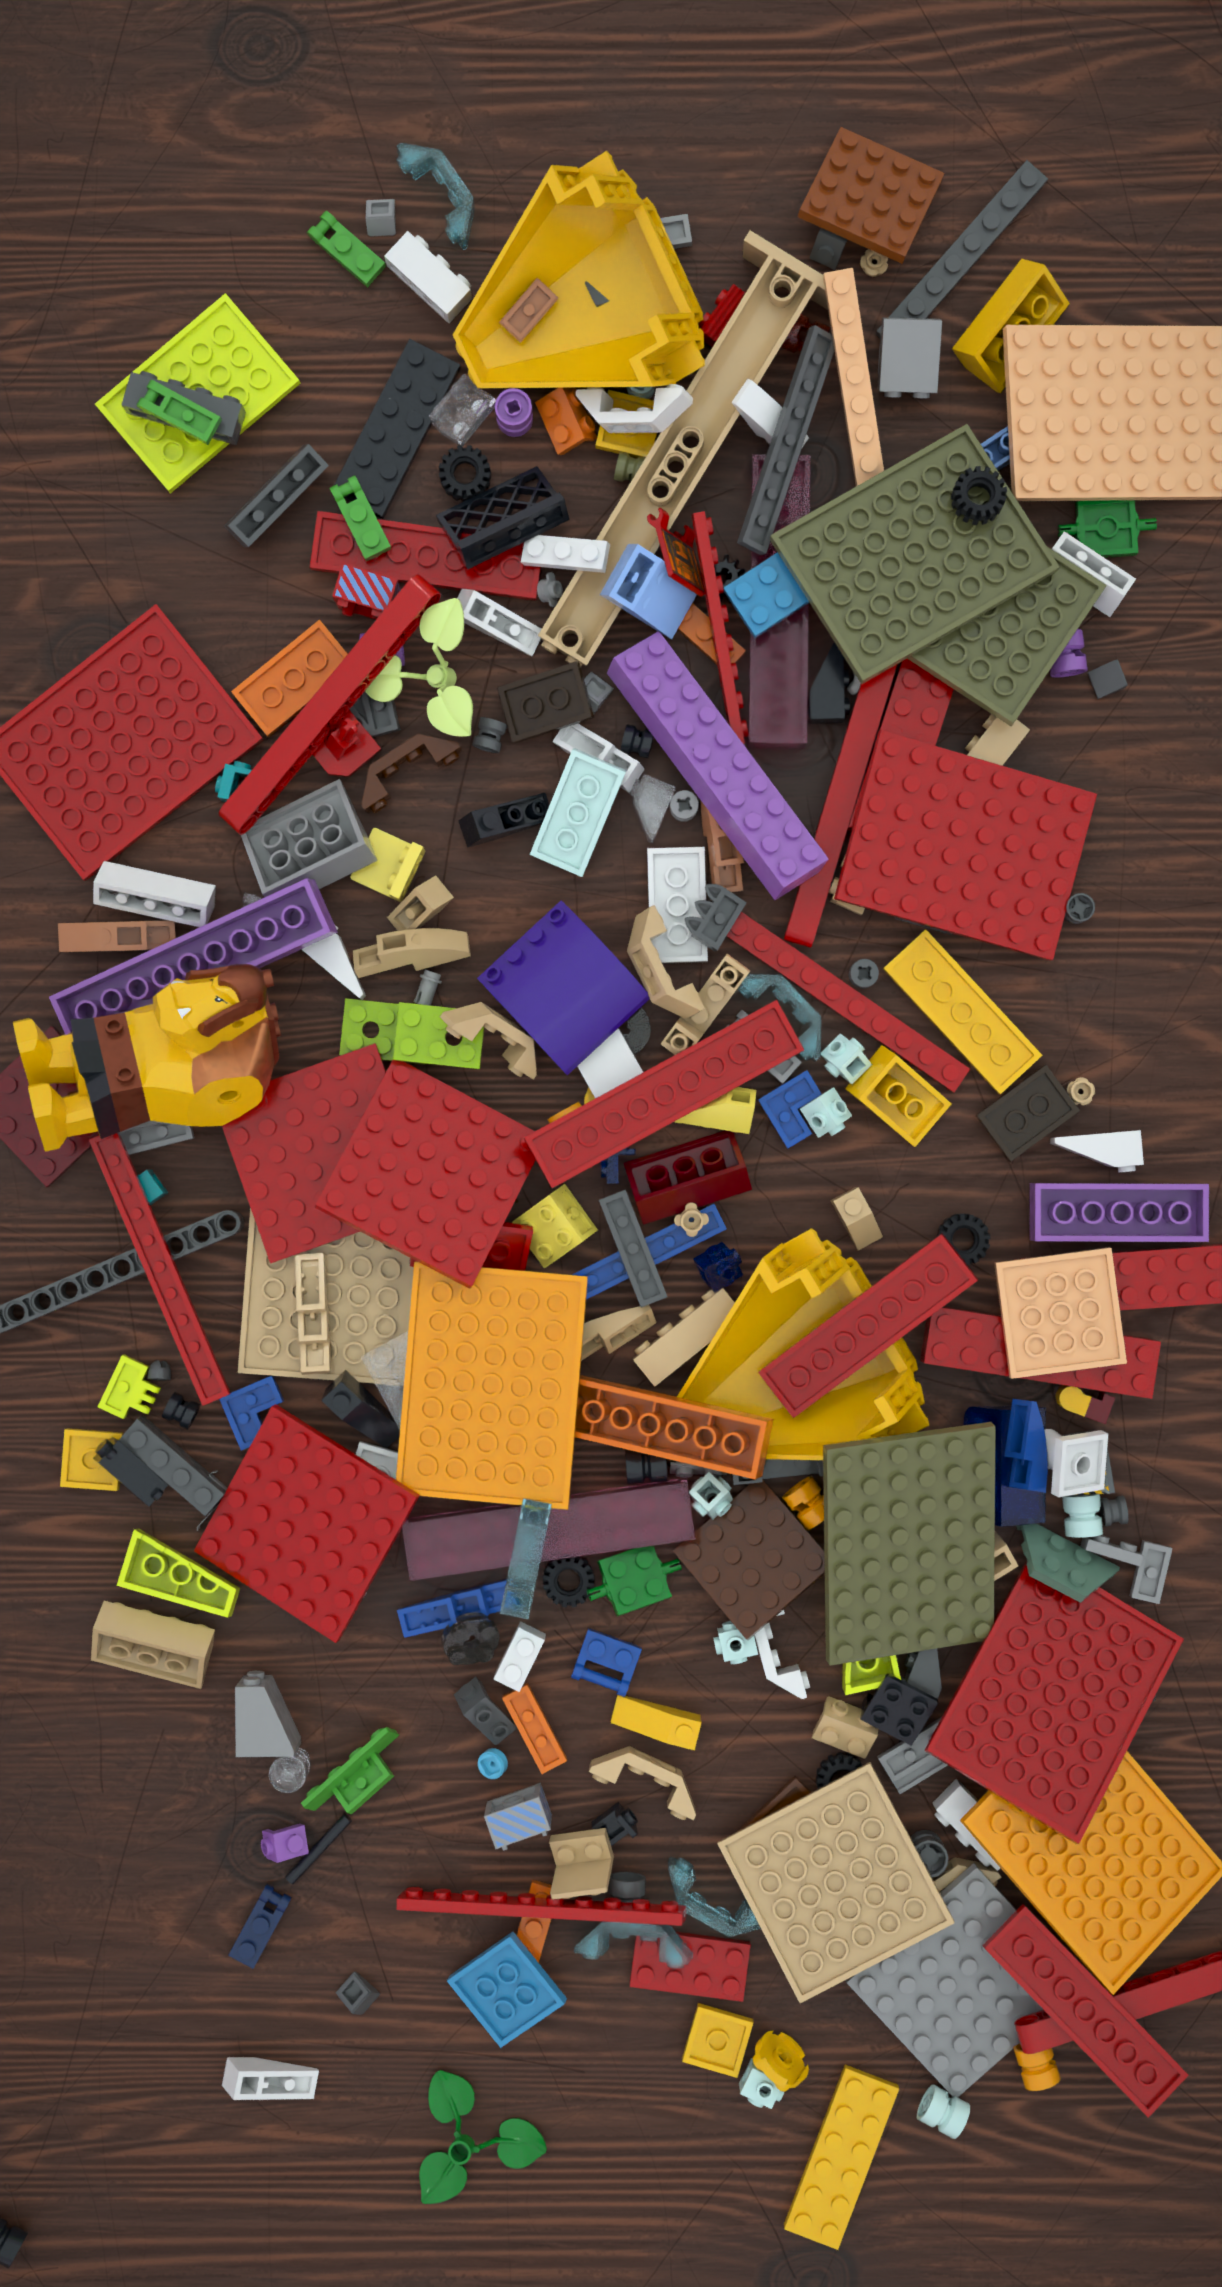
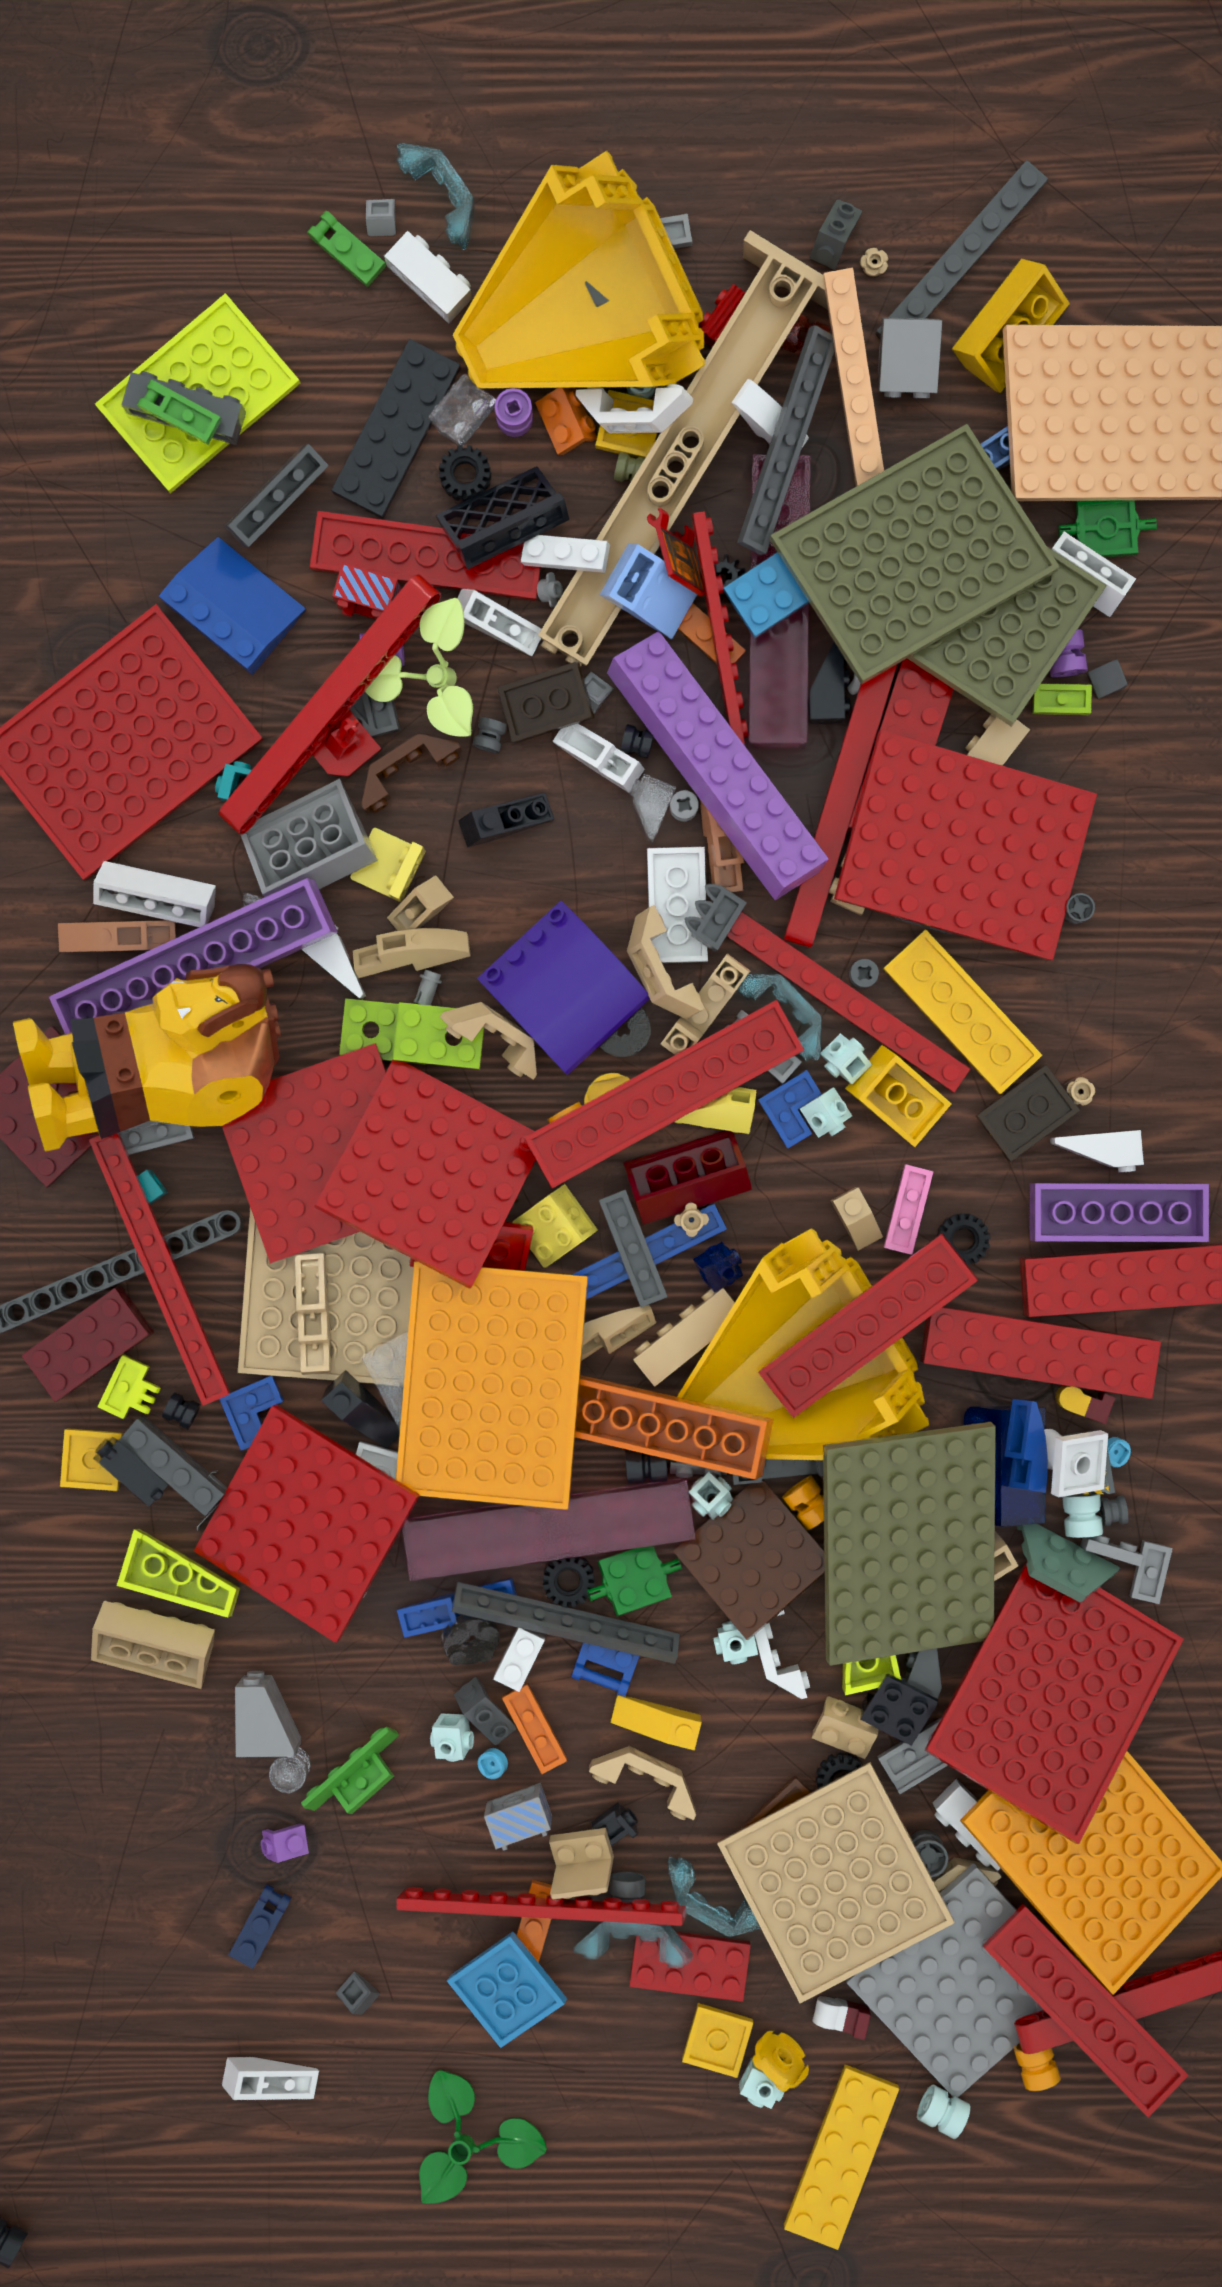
dark grey hinge [148,1360,171,1381] -> none
orange plate [231,619,348,738] -> none
black bar [285,1813,352,1884] -> none
bright green plate [330,475,392,562] -> none
nougat plate [499,278,558,343] -> none
clear light blue slope [500,1498,552,1620] -> none
light aqua plate [530,748,627,877] -> none
white sticker [577,1029,643,1098] -> none
clear blue bracket [601,1146,636,1184] -> none
dark orange plate [797,127,945,264] -> none
black tyre [951,466,1007,525] -> none
light nougat plate [994,1247,1127,1379] -> none
none -> dark red brick [21,1286,154,1402]
none -> blue slope [159,537,306,675]
none -> light aqua brick [430,1713,474,1762]
none -> dark grey plate [451,1582,680,1664]
none -> leg [812,1996,871,2040]
none -> bright pink plate [883,1164,933,1255]
none -> lime plate [1032,684,1092,715]
none -> medium azure tile [1107,1437,1131,1467]

